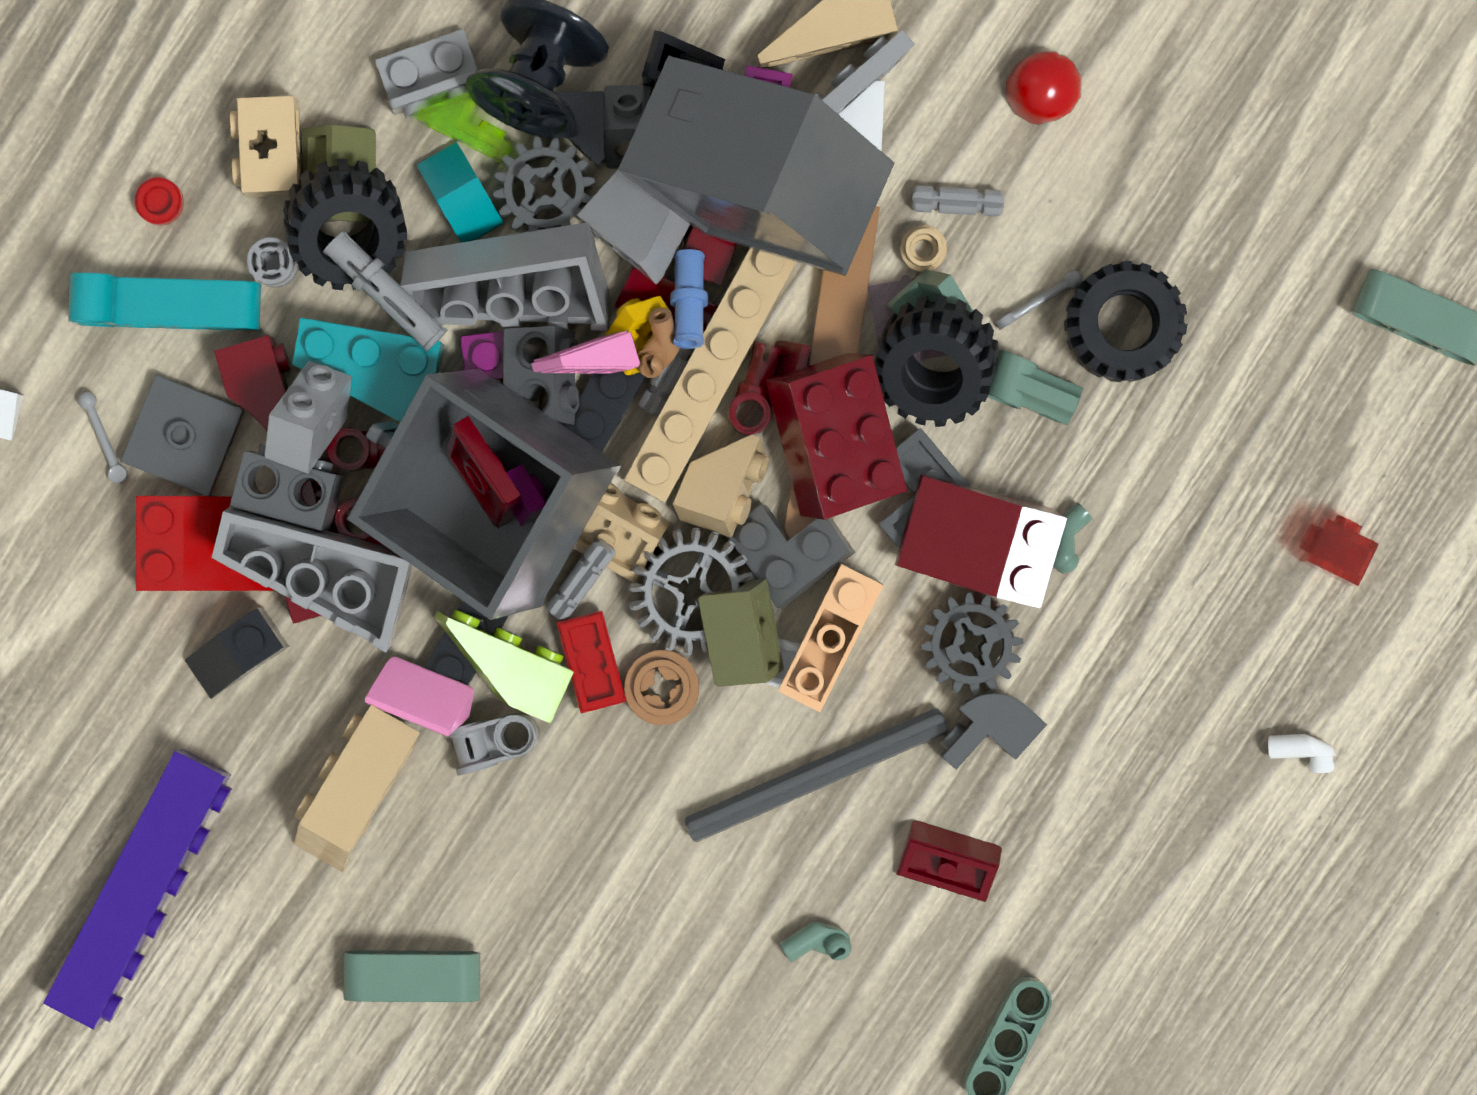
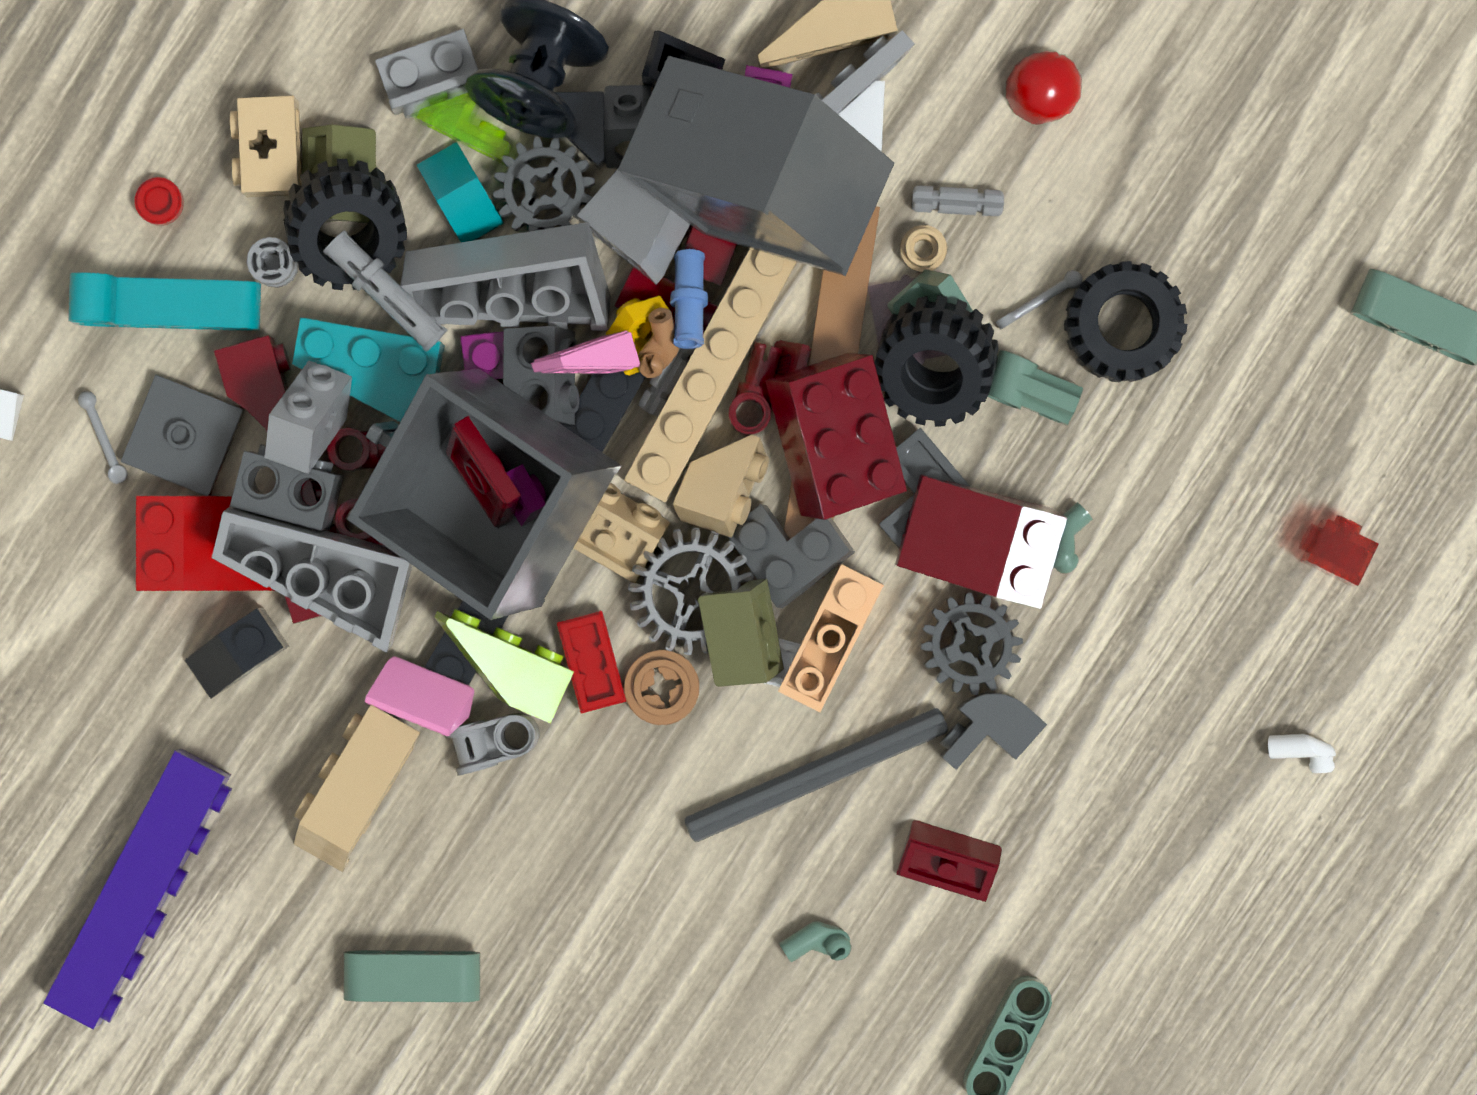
light grey axle [547,539,615,621] -> none

